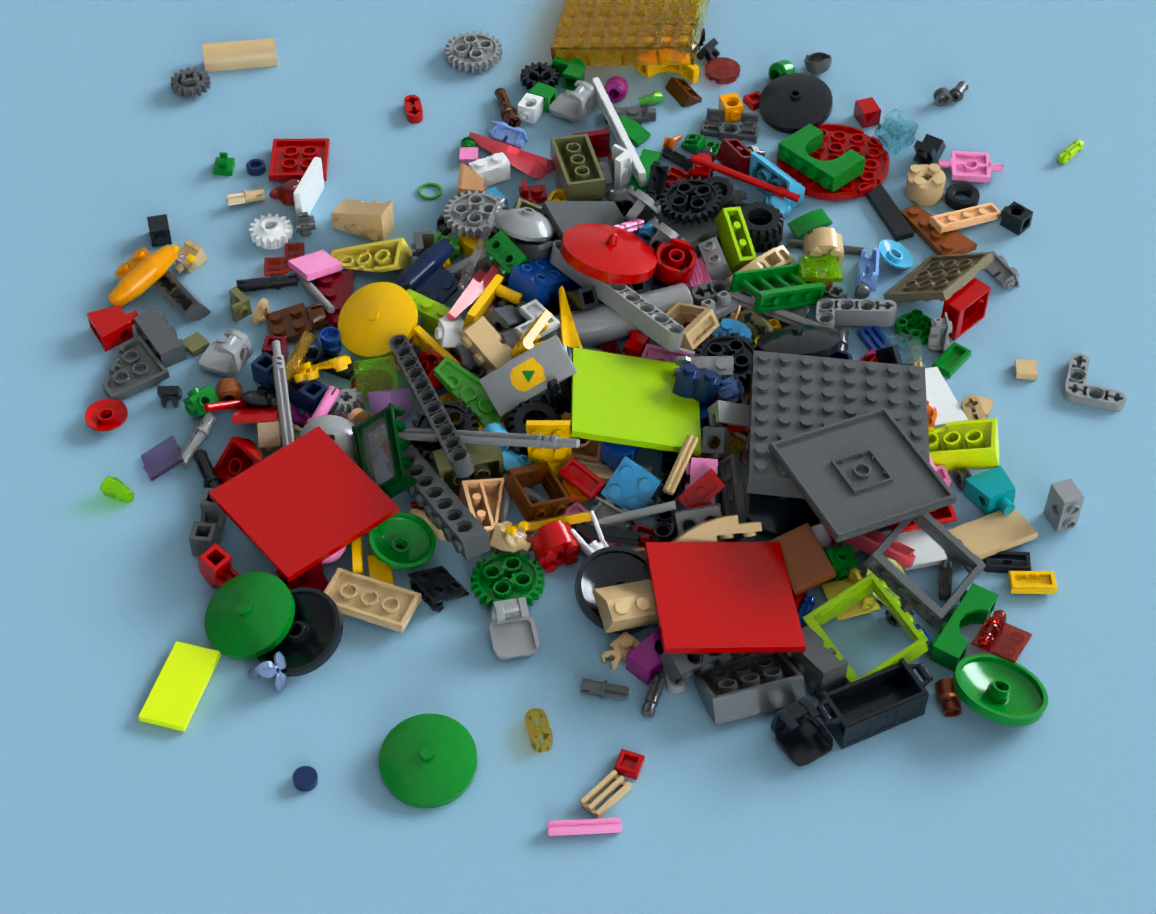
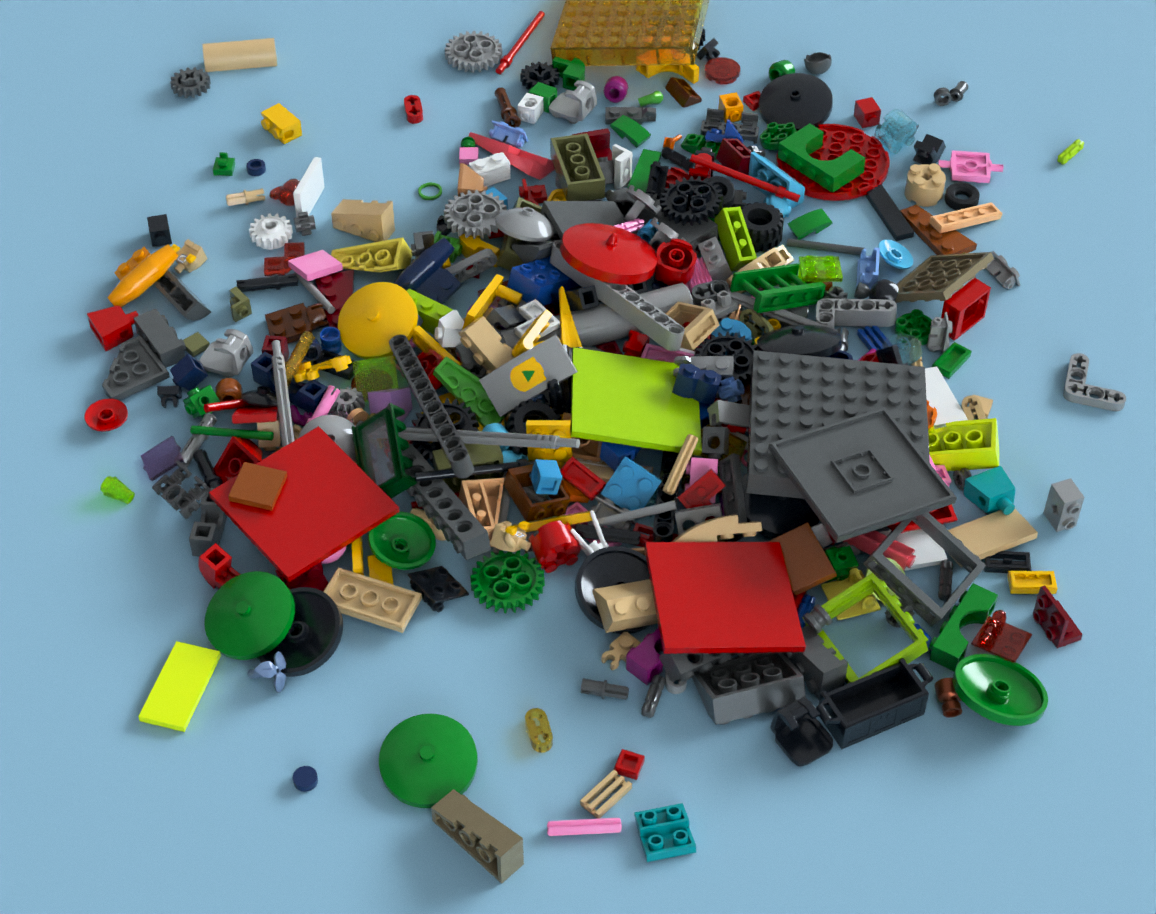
tan tile [251,298,270,326] -> none
red plate [269,138,330,182] -> none
wedge [446,261,504,319] -> none
clear bar [457,197,505,291] -> none
green brick [483,230,530,277] -> none
light grey piece [489,597,539,660] -> none
white tile [592,77,647,187] -> none
tan brick [803,227,844,272] -> none
black brick [1000,201,1033,235] -> none
tan tile [1014,359,1038,380] -> none
none -> dark grey piece [152,460,211,519]
none -> dark blue brick [170,354,208,391]
none -> green bar [190,425,274,441]
none -> dark orange tile [228,462,287,511]
none -> yellow brick [261,103,302,144]
none -> black bar [414,459,543,482]
none -> dark tan wedge [431,789,524,884]
none -> red bar [496,11,545,75]
none -> dark azure brick [530,459,562,495]
none -> teal slope [634,803,696,862]
none -> blue slope [705,119,744,143]
none -> green tile [760,122,797,150]
none -> dark grey wheel [803,604,832,634]
none -> black hair [869,279,899,301]
none -> dark red bracket [1033,585,1083,648]

